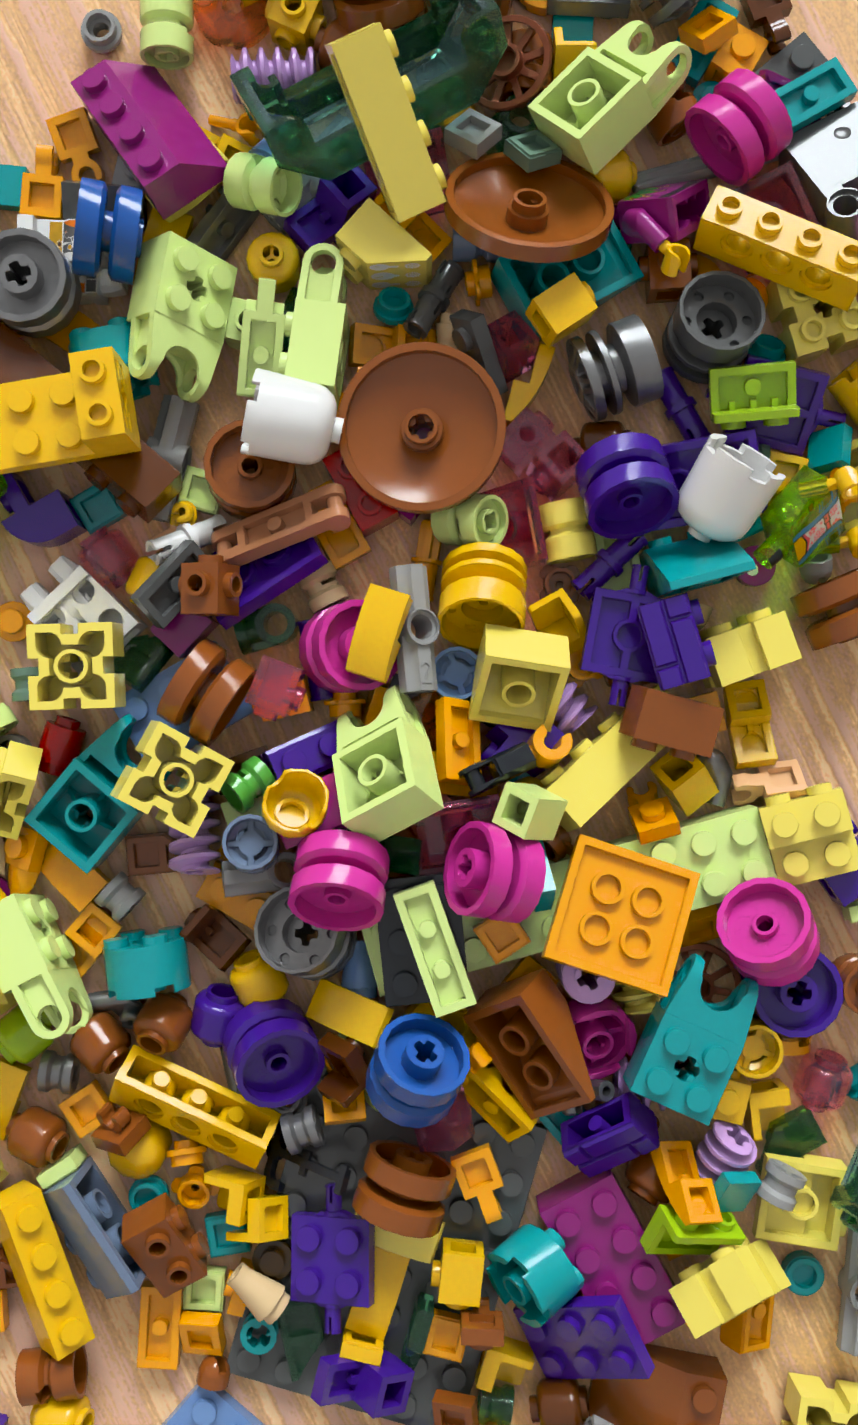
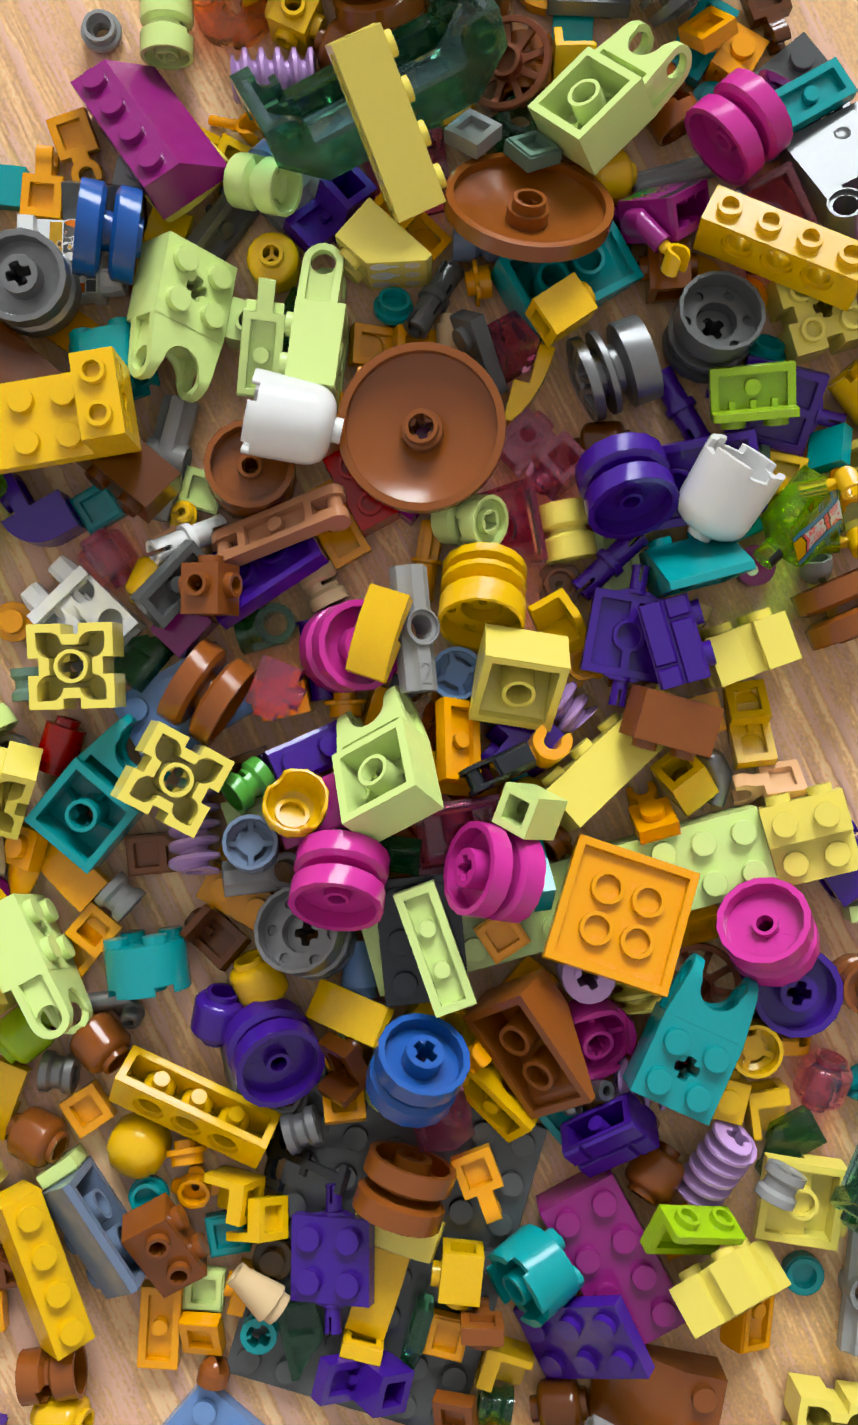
dark orange tile [90,1102,152,1157] -> none
dark orange head [133,992,193,1056] -> none
light orange slope [650,1140,723,1226] -> none
teal tile [714,1171,762,1212] -> none

